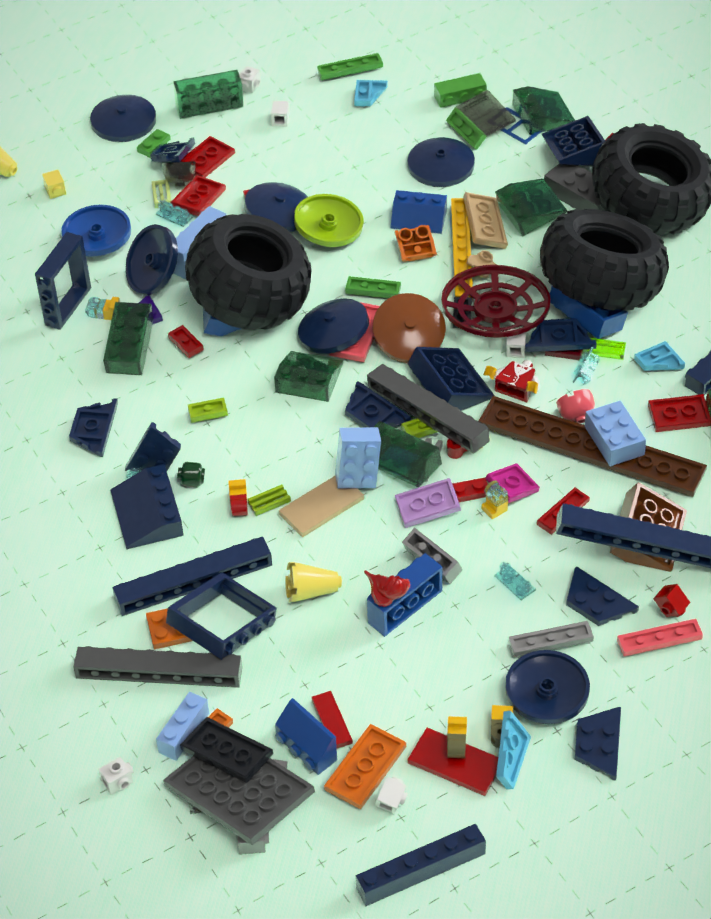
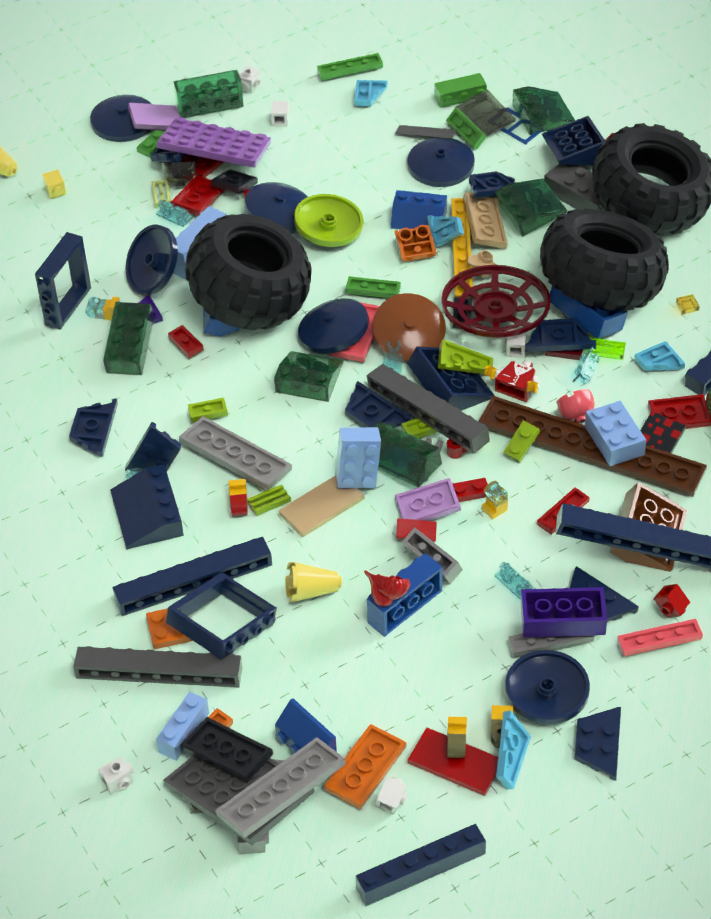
blue dish [61,204,132,257] -> none
dark green head [177,461,205,487] -> none
red tile [311,690,353,749] -> none
dark pink tile [485,463,540,503] -> none
none -> lavender tile [128,103,180,130]
none -> medium lavender plate [157,117,271,168]
none -> light grey plate [179,416,292,491]
none -> black tile [211,169,258,194]
none -> light grey plate [216,737,346,838]
none -> clear light blue plate [383,340,403,373]
none -> dark grey sticker [395,125,457,139]
none -> red slope [396,519,437,541]
none -> medium azure wing [427,215,464,248]
none -> lime wing [438,339,493,374]
none -> dark blue wing [468,171,529,198]
none -> lime plate [504,420,540,463]
none -> dark purple brick [520,587,607,637]
none -> black tile [640,411,686,453]
none -> clear yellow tile [676,294,700,314]

